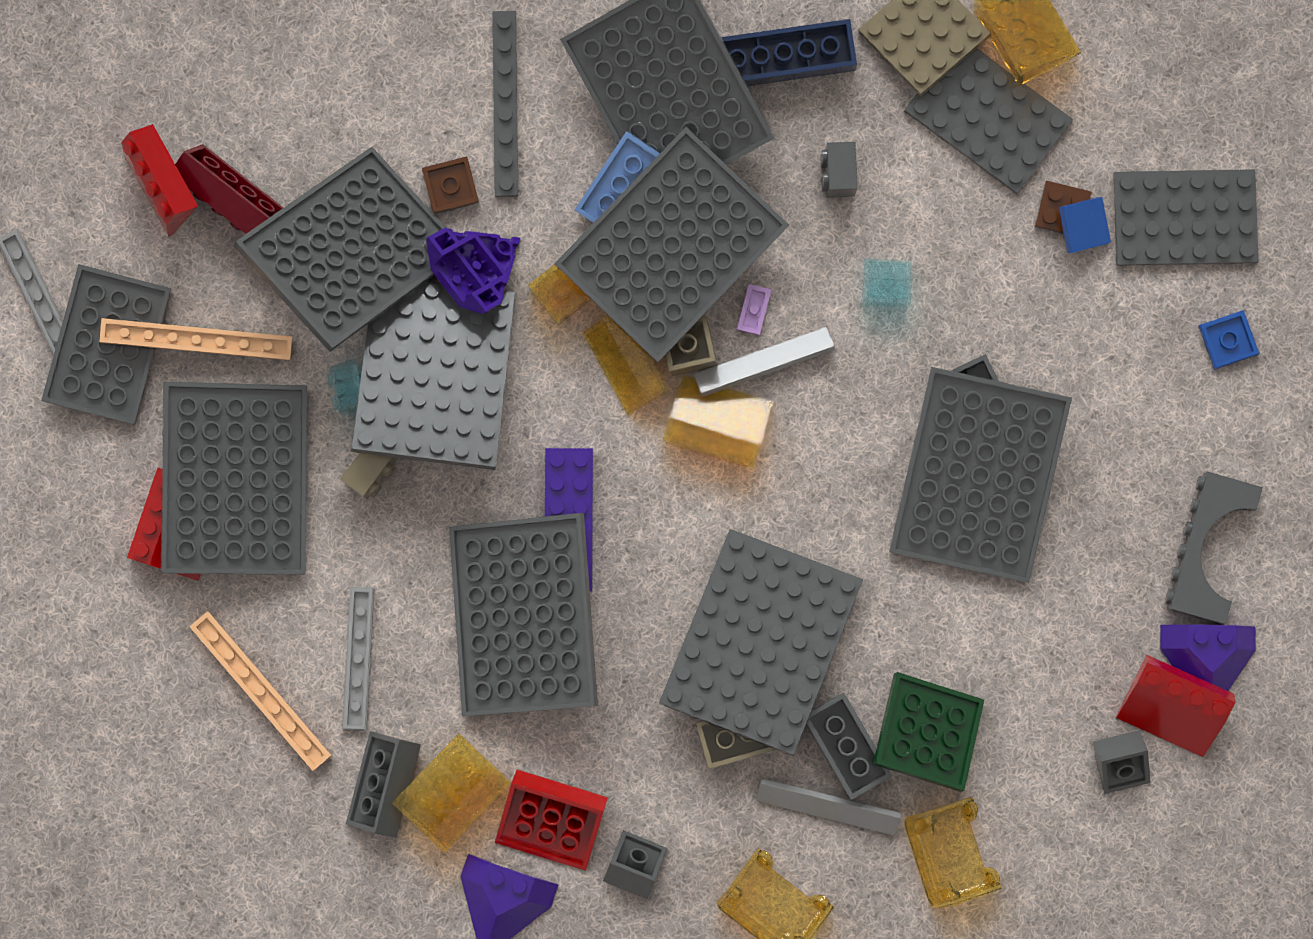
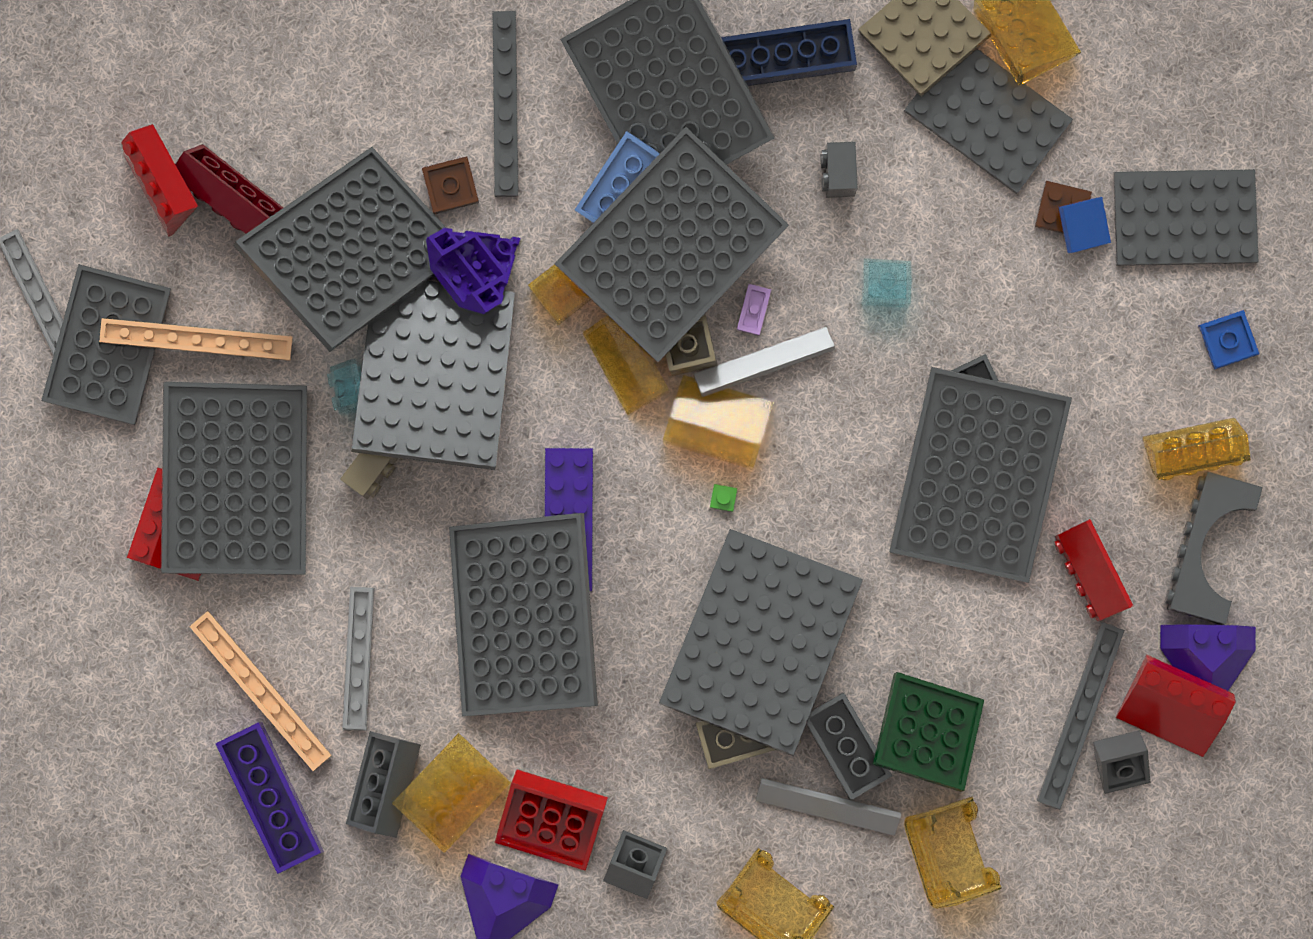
none -> dark purple brick [215,722,324,874]
none -> bright green plate [710,484,737,512]
none -> dark grey plate [1037,622,1125,810]
none -> red slope [1054,519,1134,621]
none -> clear yellow slope [1143,418,1251,480]

